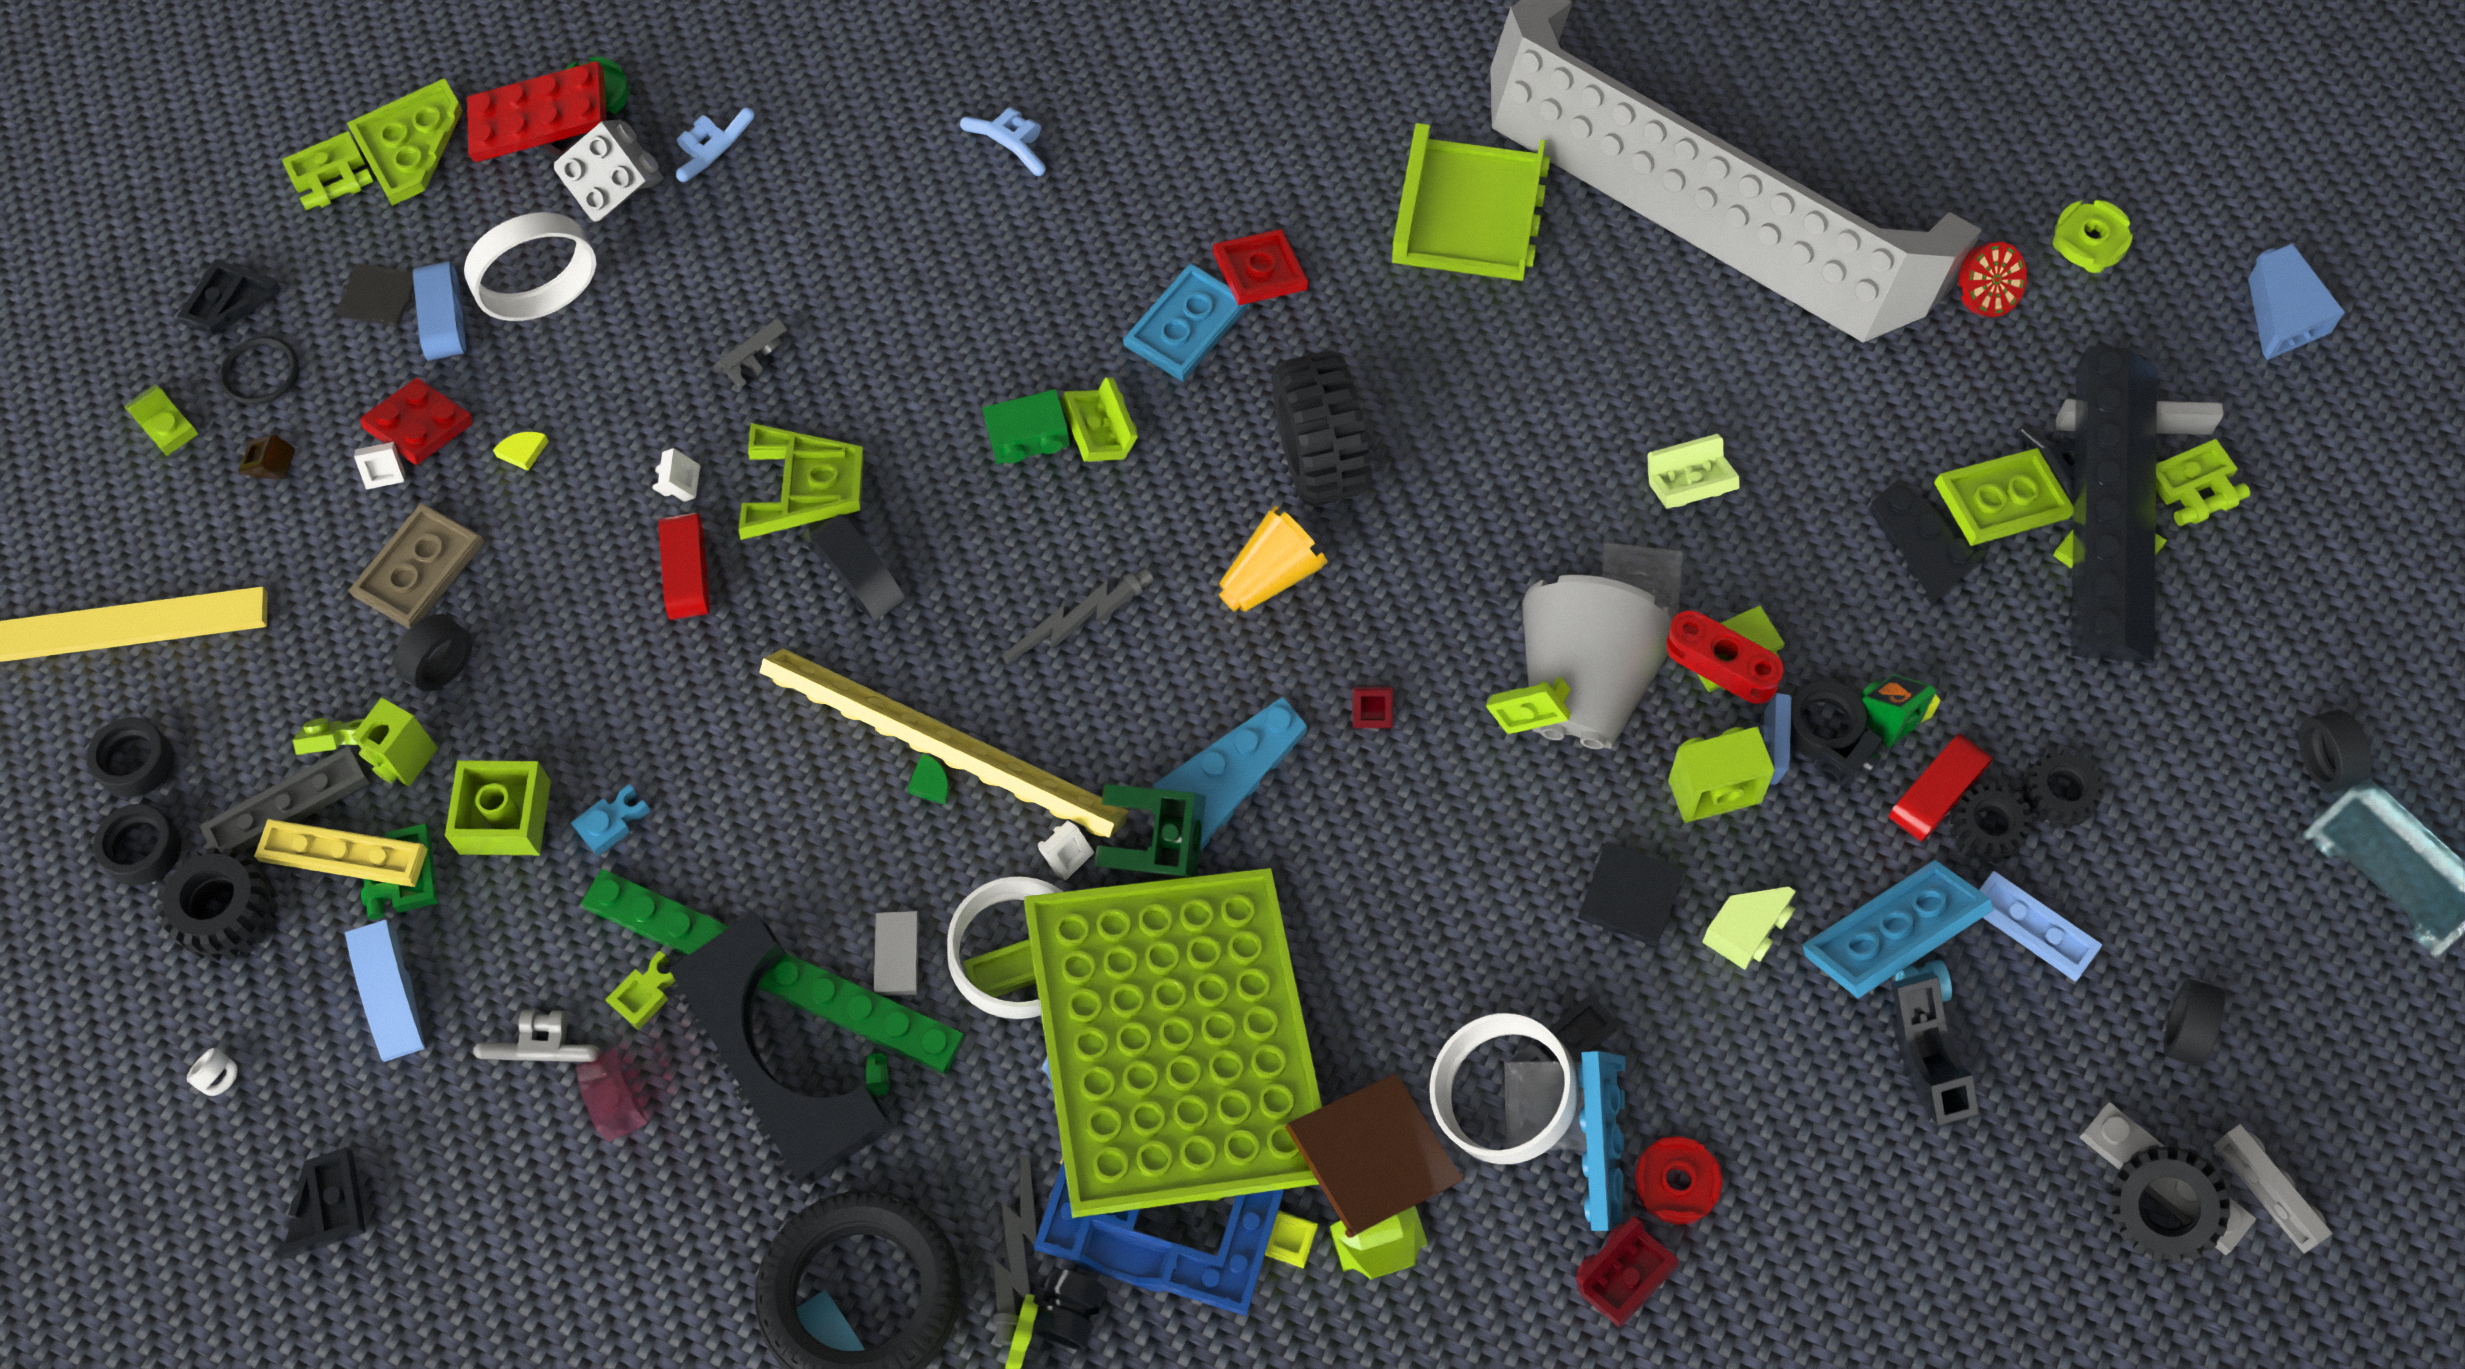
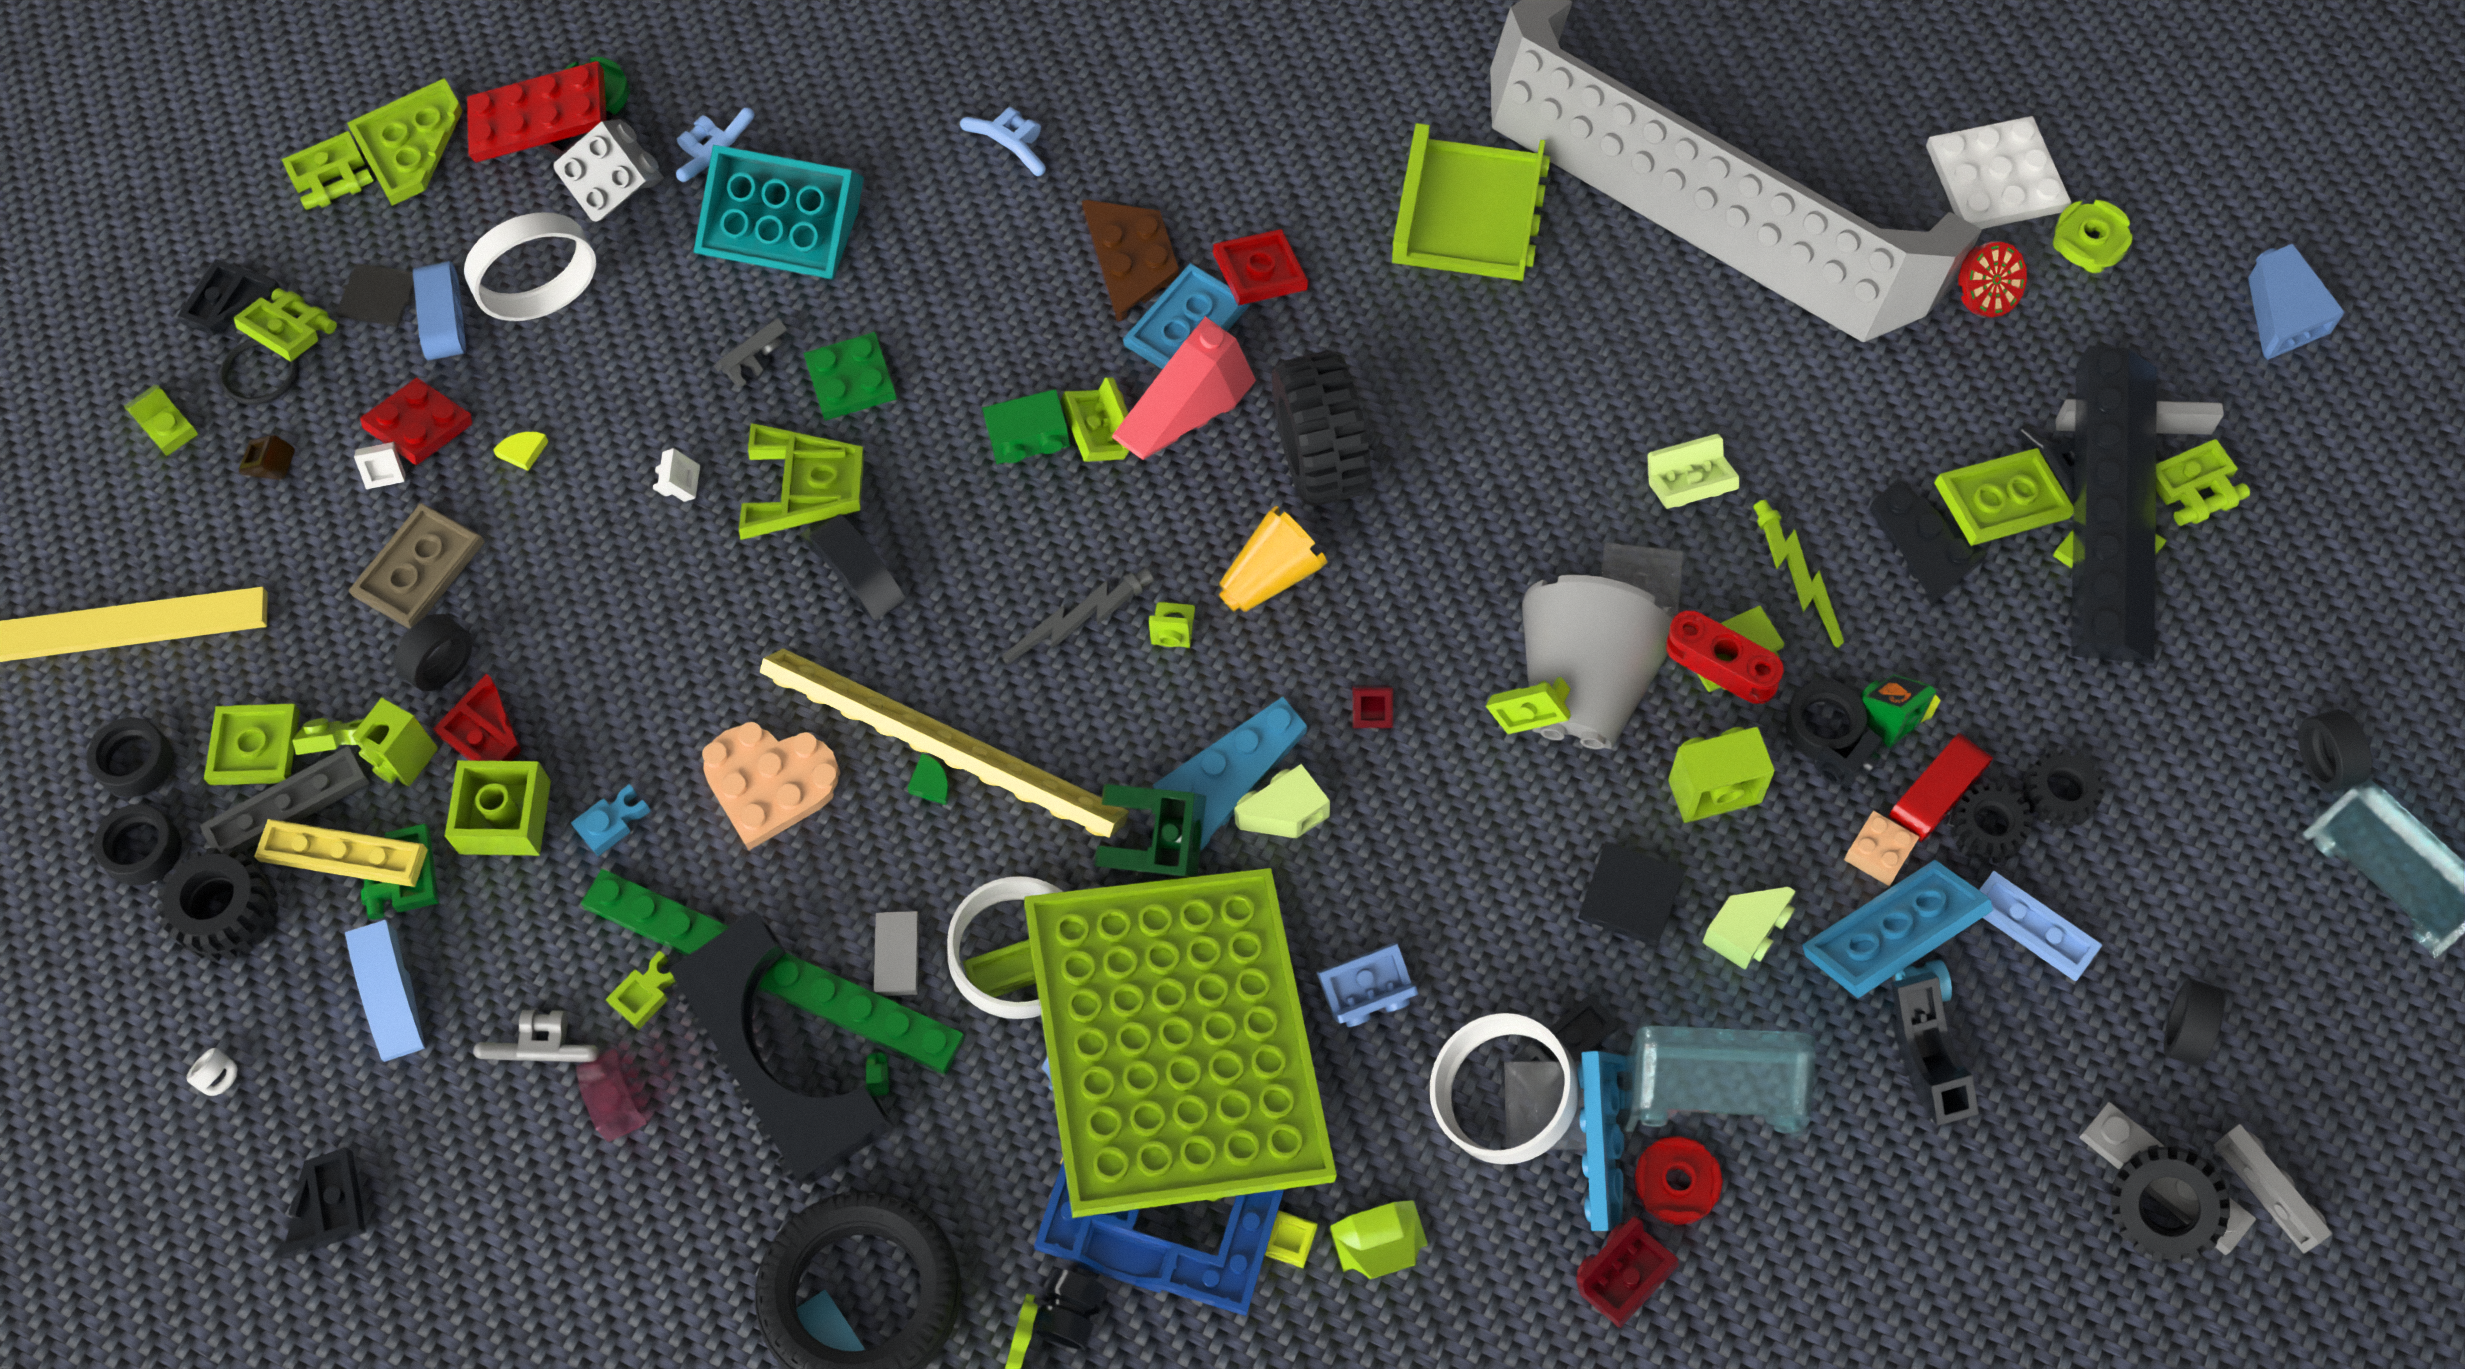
red beam [659,513,710,620] -> none
dark grey piece [992,1155,1037,1345] -> none
white tile [1038,821,1094,881] -> none
reddish brown piece [1285,1073,1465,1238] -> none
medium blue plate [1759,693,1792,785] -> none
none -> lime plate [204,704,300,785]
none -> lime plate [234,288,337,362]
none -> red wing [432,674,521,761]
none -> teal slope [693,145,864,280]
none -> light nougat plate [702,722,840,851]
none -> green plate [803,332,897,421]
none -> reddish brown wing [1081,200,1179,322]
none -> coral wedge [1112,316,1256,460]
none -> lime bracket [1149,602,1195,648]
none -> yellowish green slope [1234,764,1330,838]
none -> medium blue bracket [1317,943,1419,1027]
none -> clear light blue windscreen [1624,1026,1816,1140]
none -> lime piece [1753,499,1844,648]
none -> light nougat piece [1844,810,1919,887]
none -> white plate [1926,116,2071,229]

